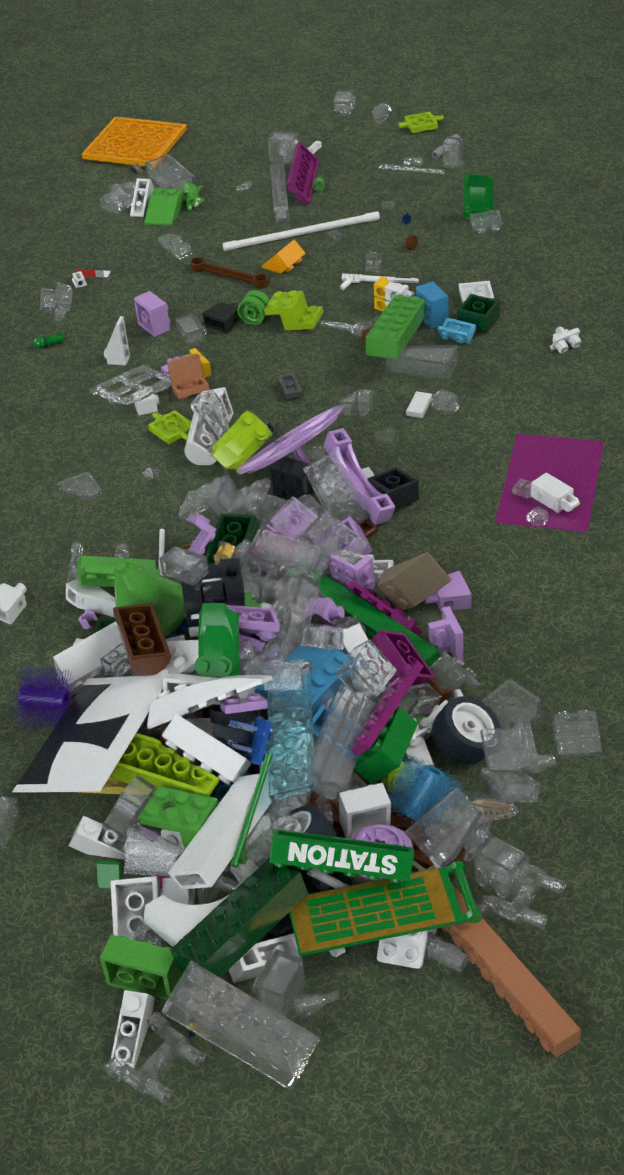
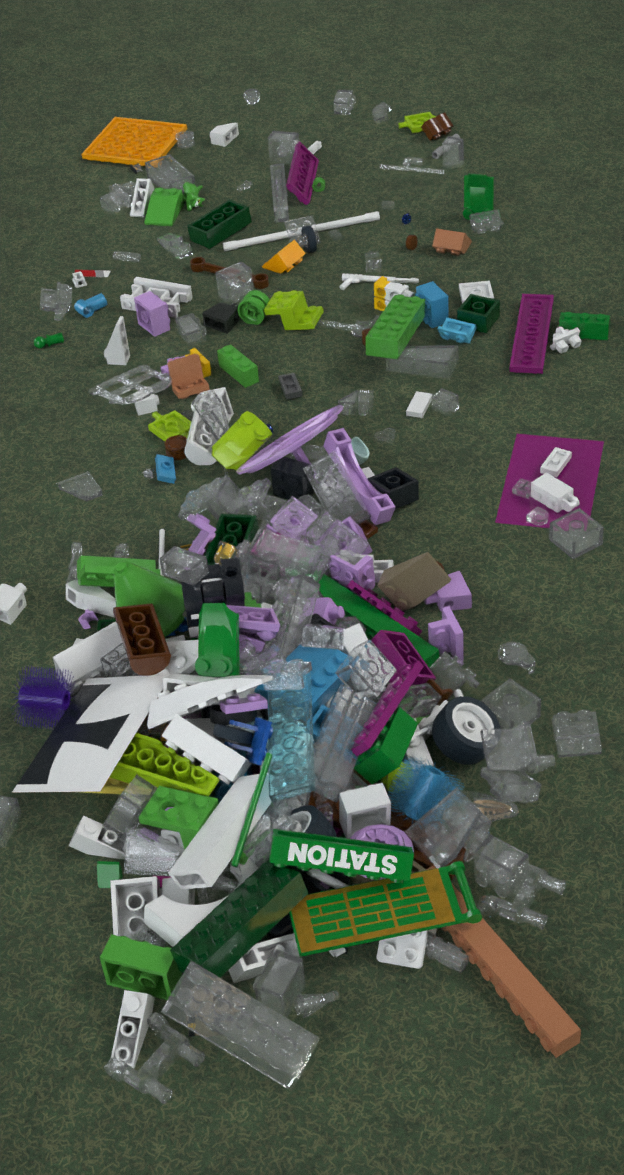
none -> dark azure piece [74,293,107,318]
none -> clear axle [113,251,141,262]
none -> white fence [120,277,192,318]
none -> dark azure plate [155,454,176,484]
none -> reddish brown wheel [165,435,187,460]
none -> clear wheel [175,131,195,149]
none -> dark green brick [187,199,252,249]
none -> white slope [210,123,239,147]
none -> clear brick [216,261,254,305]
none -> bright green brick [217,344,259,388]
none -> clear cone [243,89,260,105]
none -> clear plate [284,215,321,253]
none -> light aqua helmet [351,437,369,465]
none -> reddish brown brick [421,112,454,140]
none -> nougat slope [432,229,472,256]
none -> clear piece [498,642,536,674]
none -> magenta plate [509,294,554,374]
none -> white plate [540,447,572,478]
none -> clear brick [549,508,604,559]
none -> green slope [559,312,611,340]

